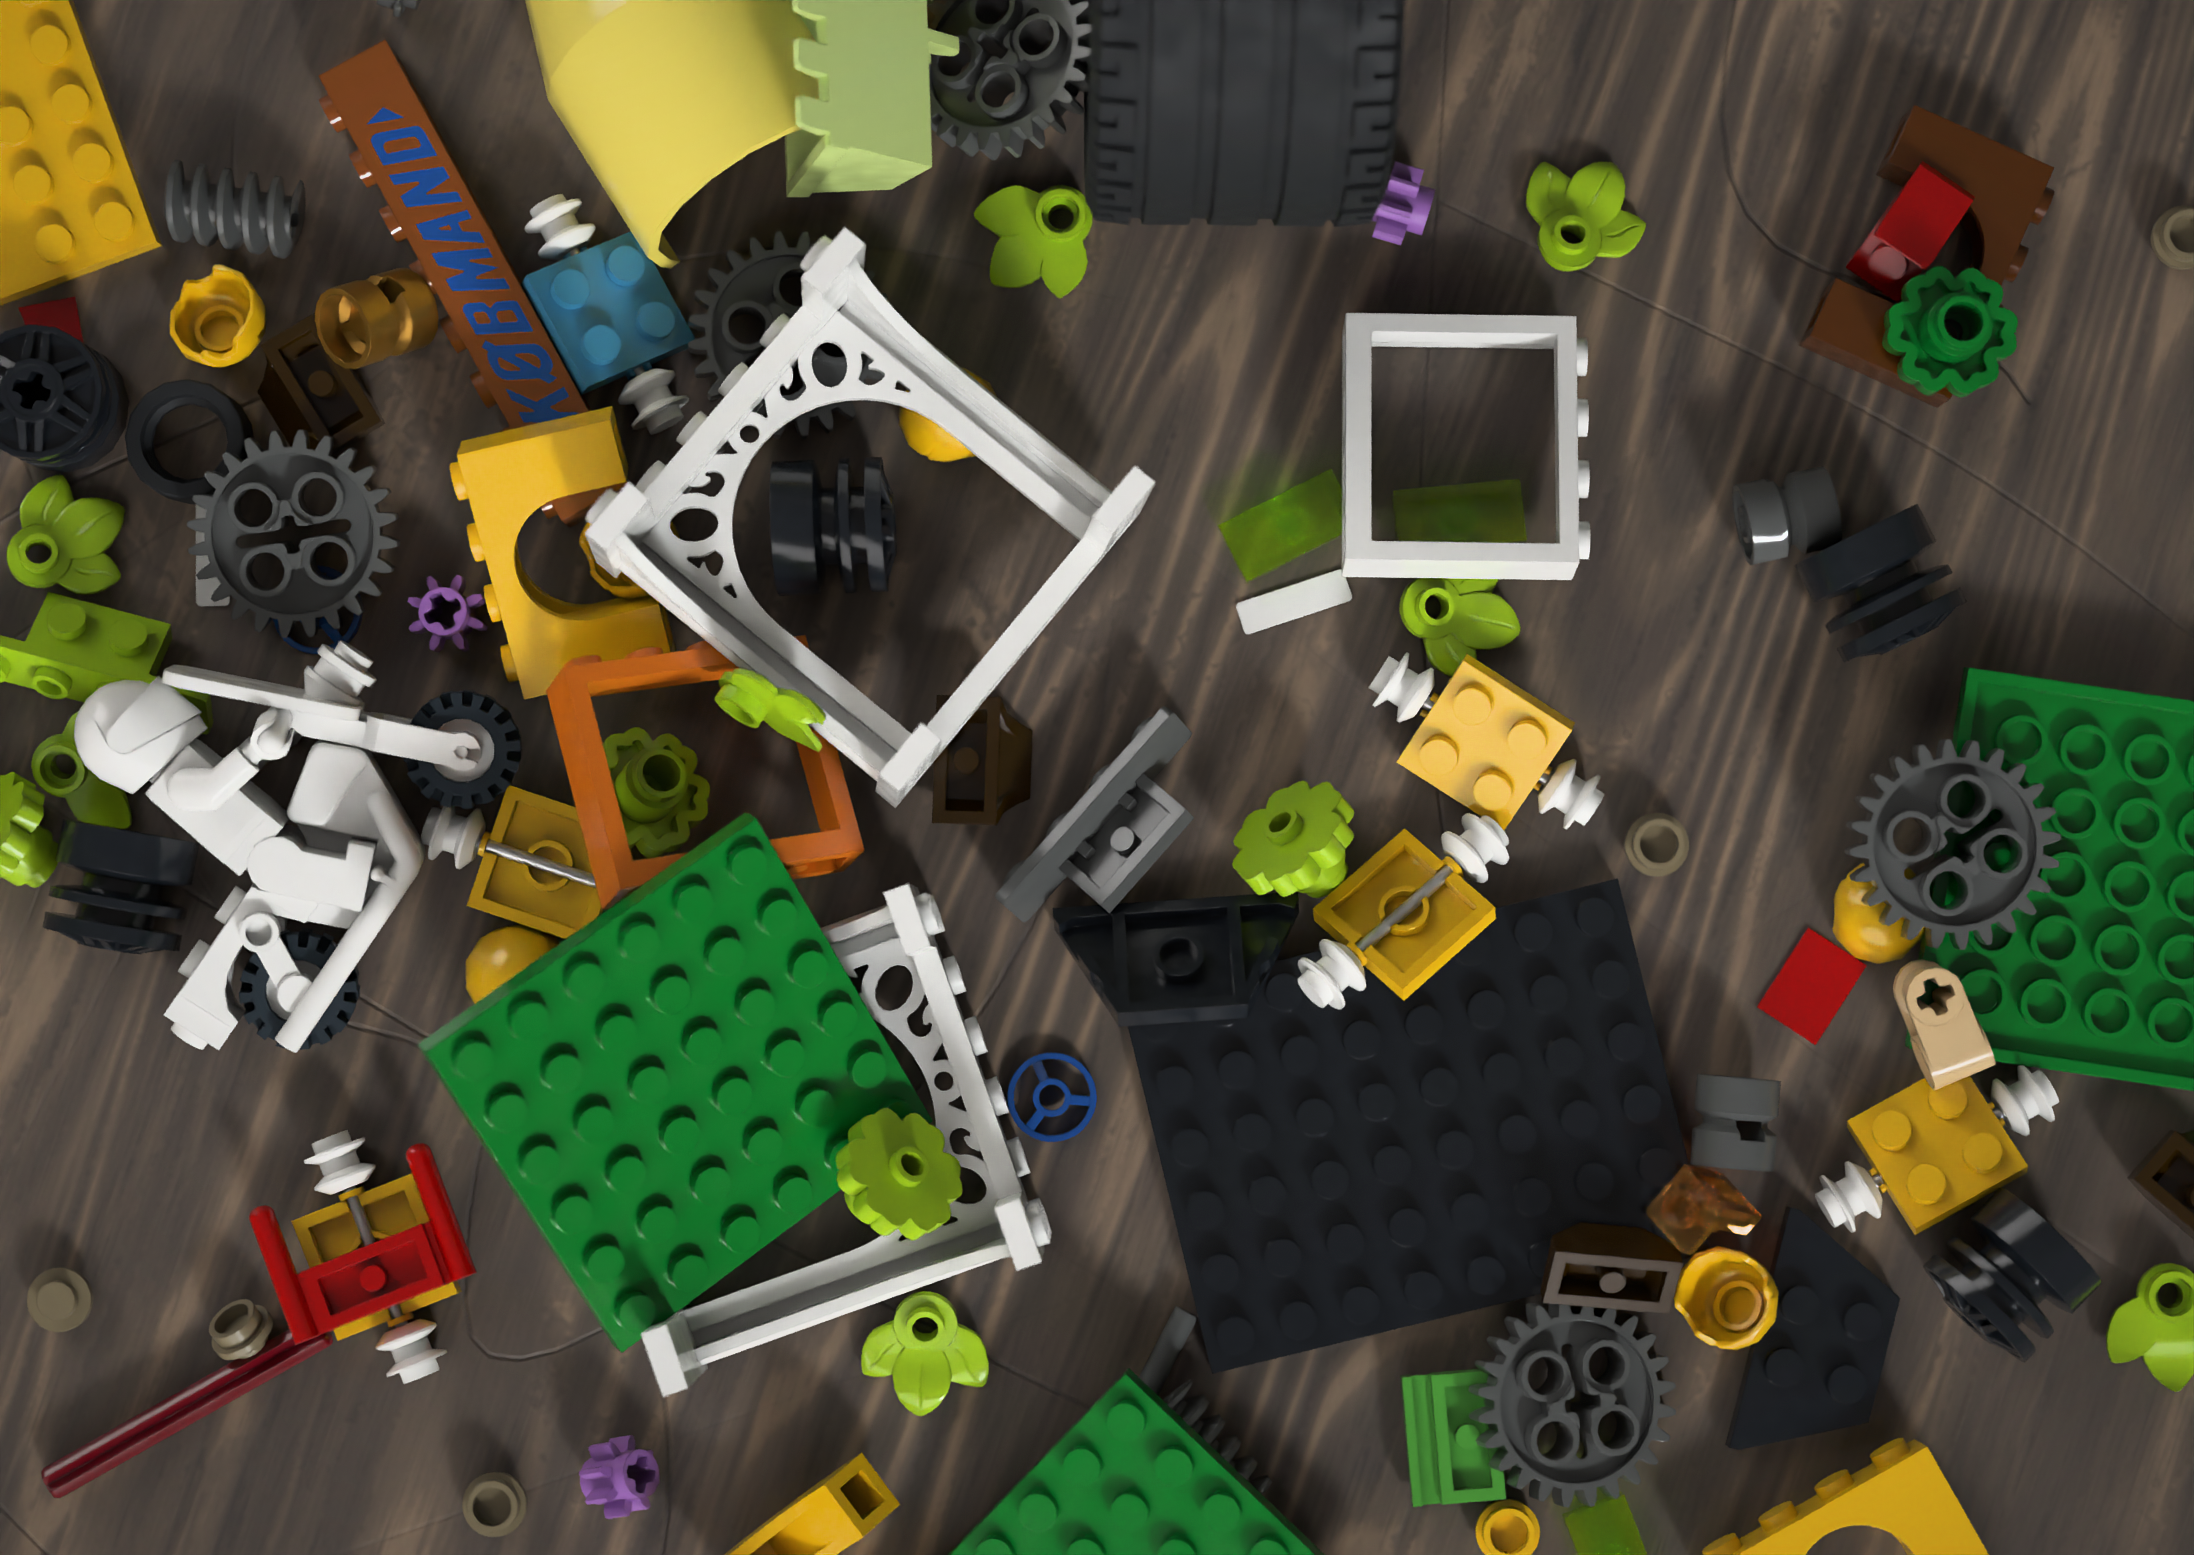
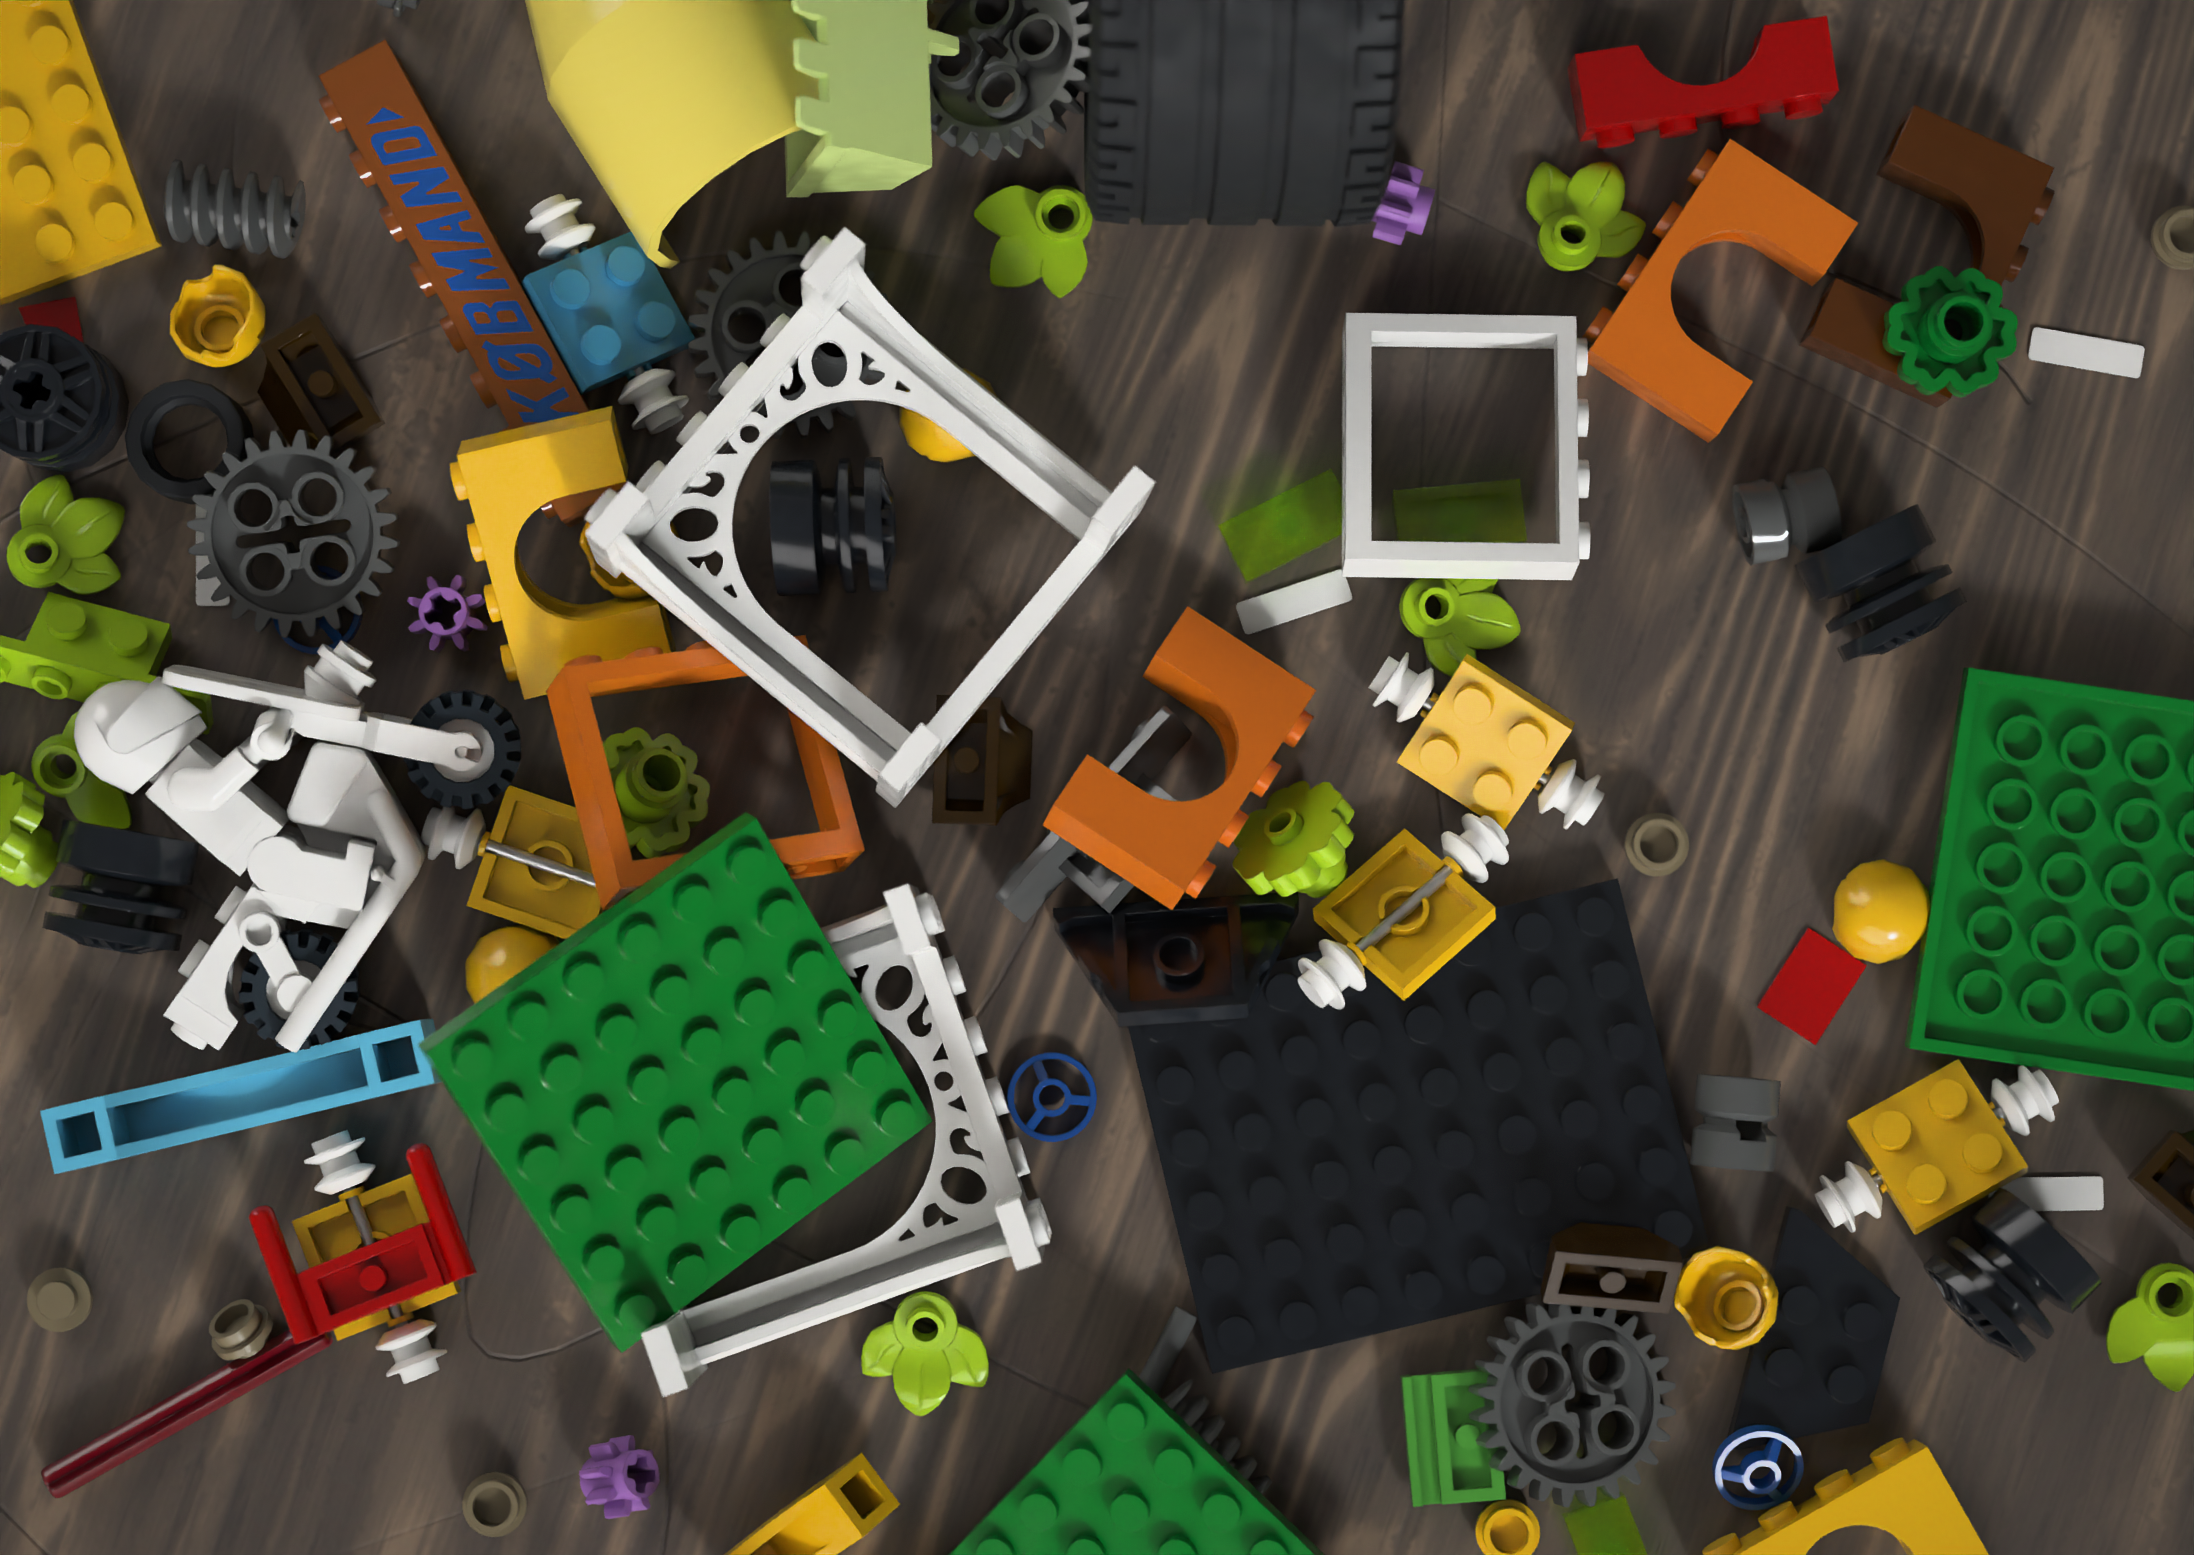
pearl gold wheel [315,268,439,369] -> none
lime plate [715,669,826,752] -> none
lime plant [835,1108,963,1240] -> none
clear orange bracket [1647,1164,1763,1255] -> none
dark grey gear [1845,739,2061,950] -> none
red slope [1846,161,1975,303] -> none
tan piece [1893,959,1995,1090] -> none
none -> medium azure arch [40,1019,441,1174]
none -> orange arch [1042,606,1316,910]
none -> red arch [1567,16,1839,148]
none -> orange arch [1582,139,1858,443]
none -> blue piece [1712,1425,1804,1510]
none -> white sticker [1988,1176,2104,1211]
none -> white sticker [2028,327,2145,378]

